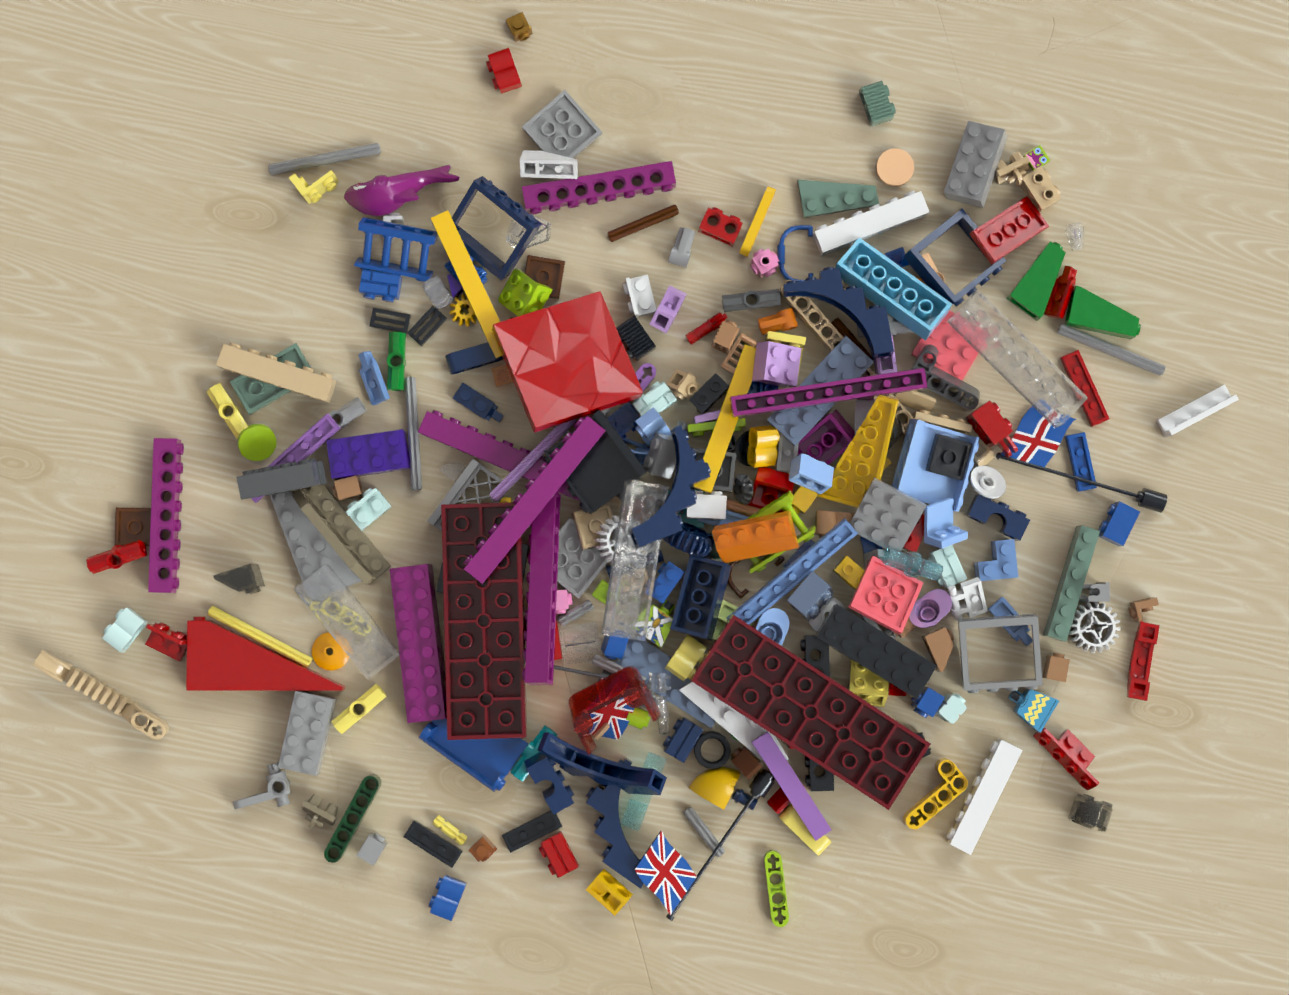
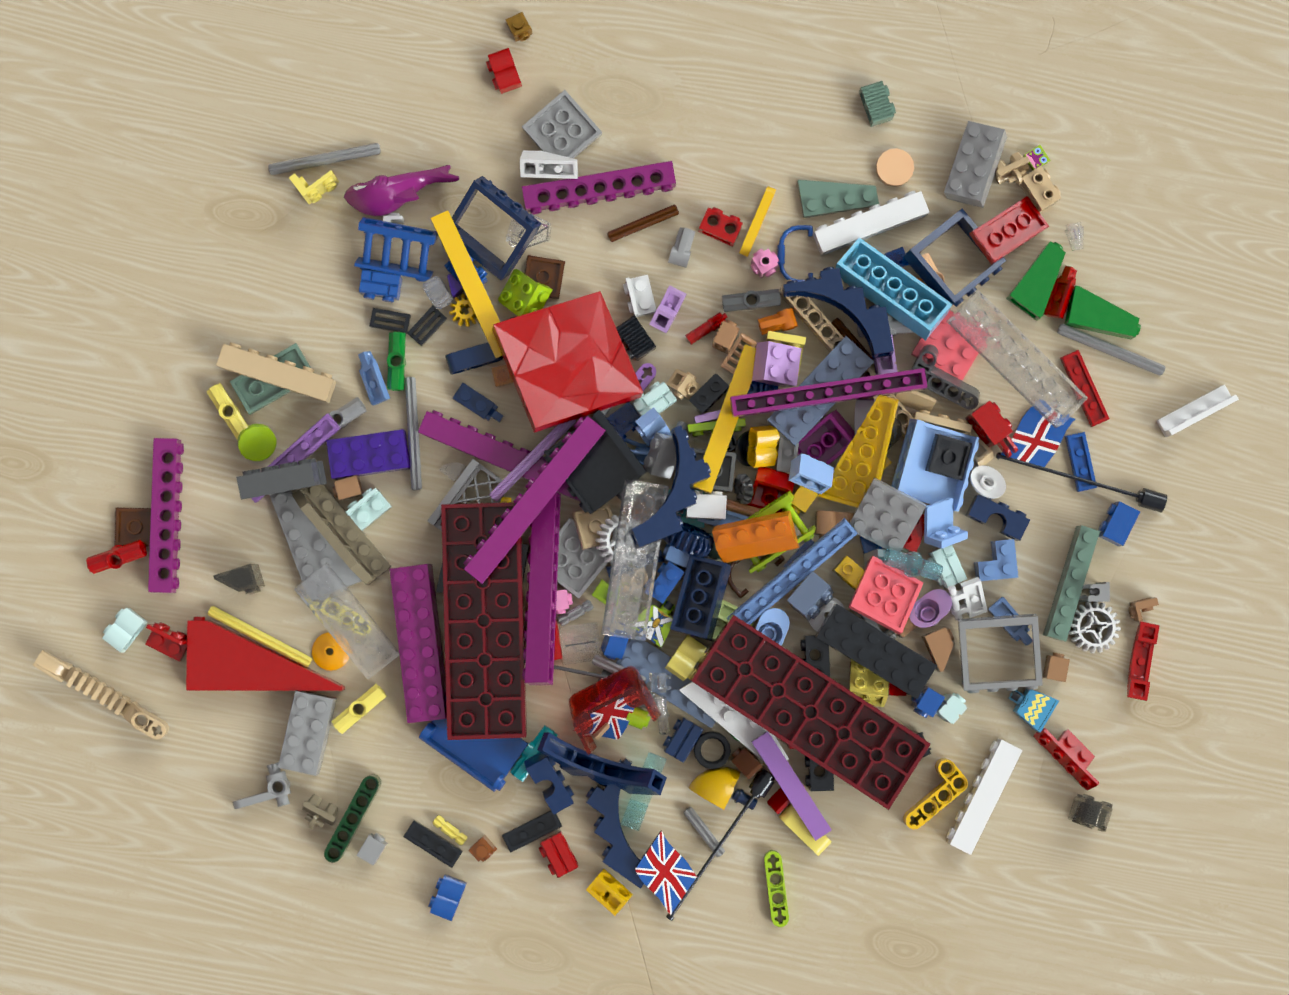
none -> medium blue brick [663,544,690,568]

